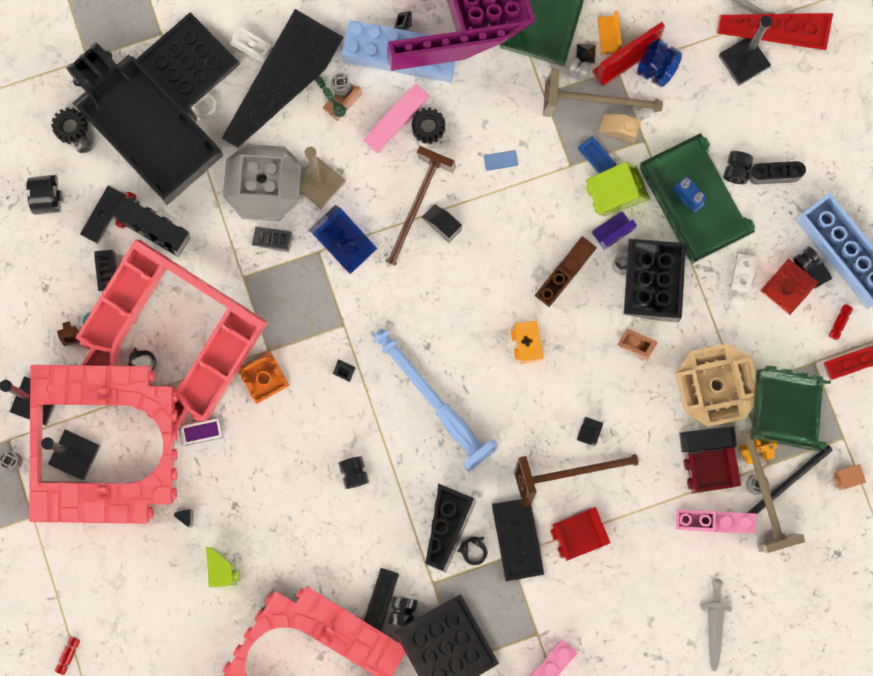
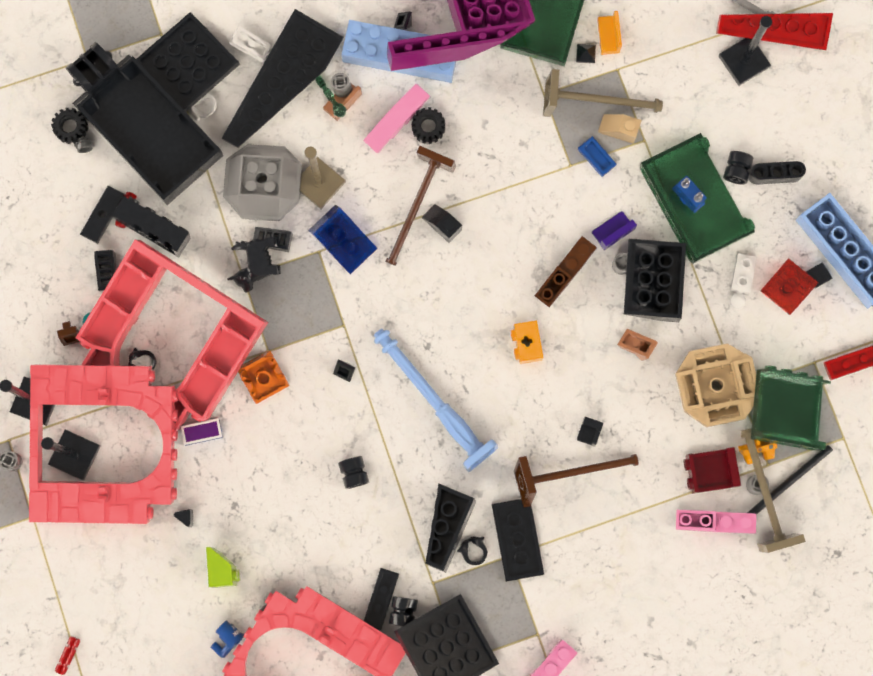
black brick [26,175,63,215] -> none
medium blue sticker [484,150,518,171] -> none
red panel [550,507,611,561] -> none
light grey wheel [567,57,592,81] -> none
lime slope [586,161,650,216] -> none
red fence [592,22,665,87] -> none
clear blue wheel [637,38,682,87] -> none
black beam [679,427,737,453] -> none
light grey sword [700,579,733,671] -> none
black wheel [793,246,820,273] -> none
red axle [829,304,853,340] -> none
nougat brick [833,464,866,491] -> none
none -> blue piece [210,620,244,658]
none -> black animal [227,237,281,293]

